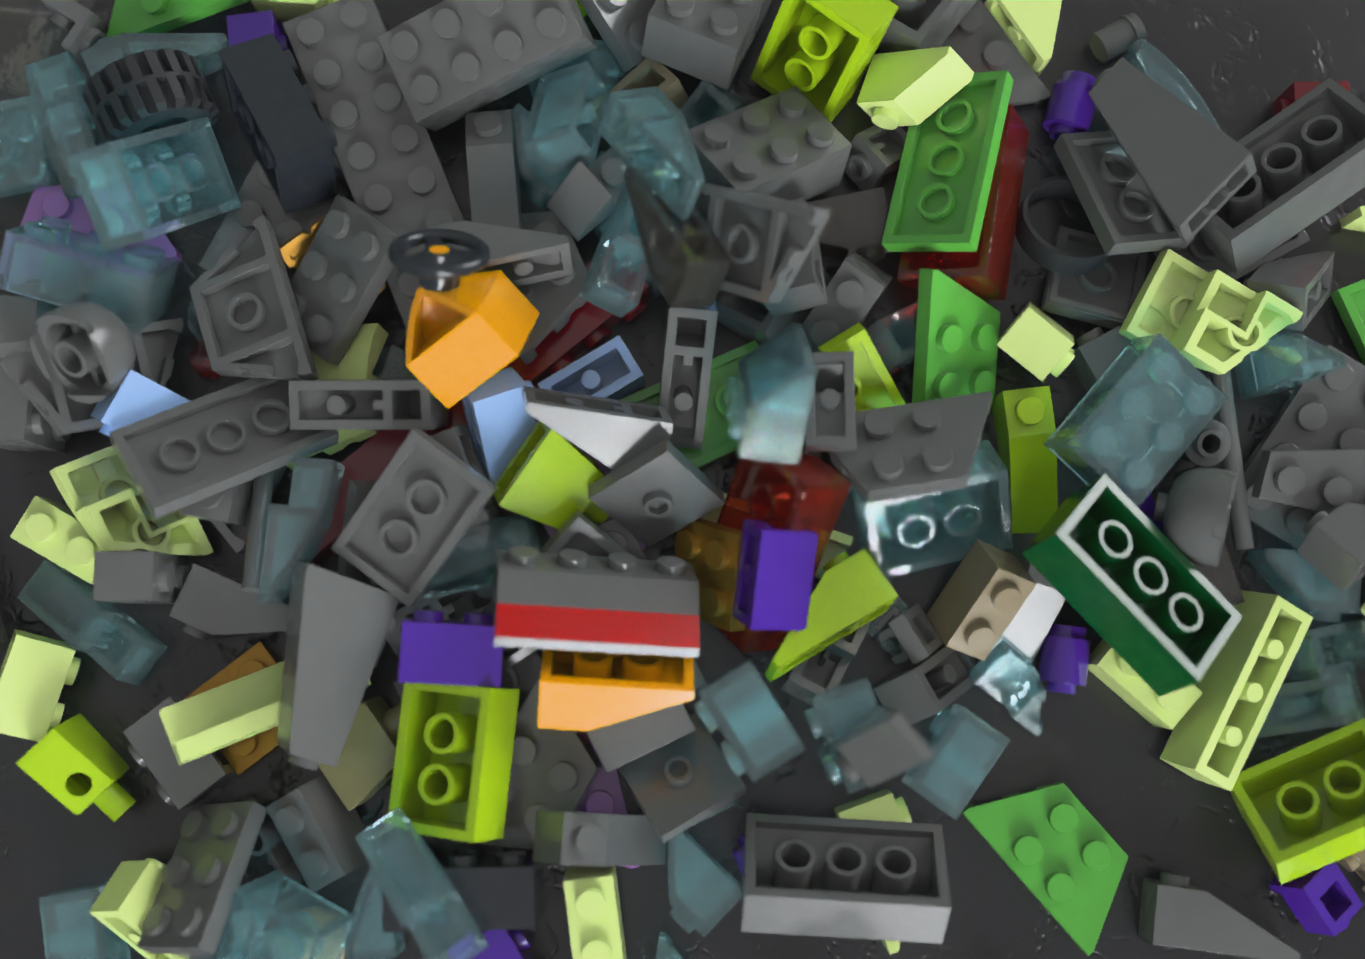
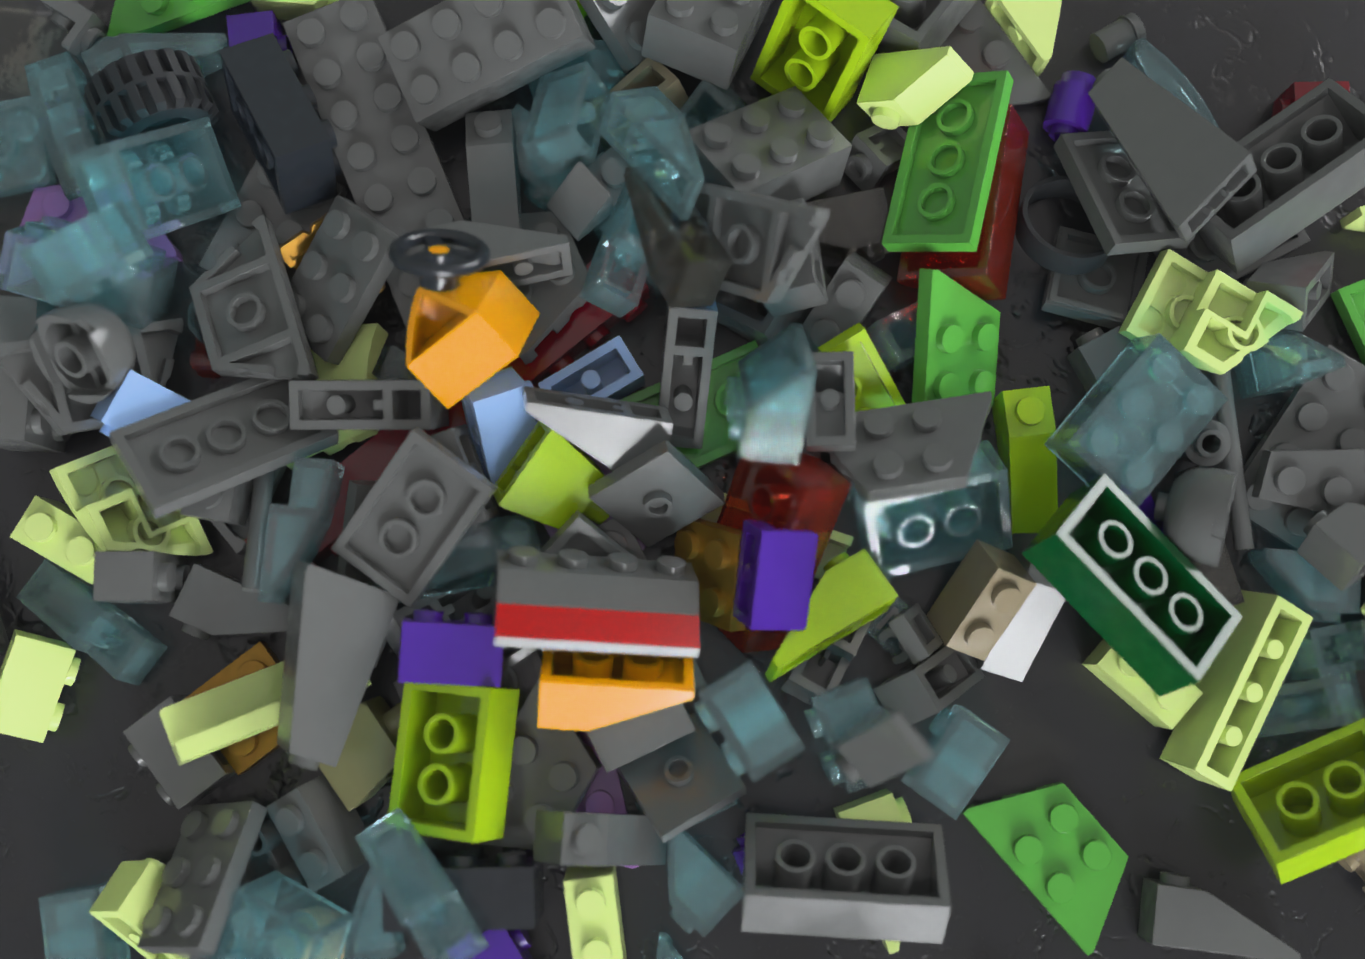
lime torso [16,713,136,822] -> none
clear light blue slope [969,641,1046,737] -> none
yellowish green brick [997,301,1075,381] -> none
dark purple brick [1038,624,1091,695] -> none
dark purple brick [1268,862,1363,937] -> none
none -> clear light blue brick [19,200,154,306]

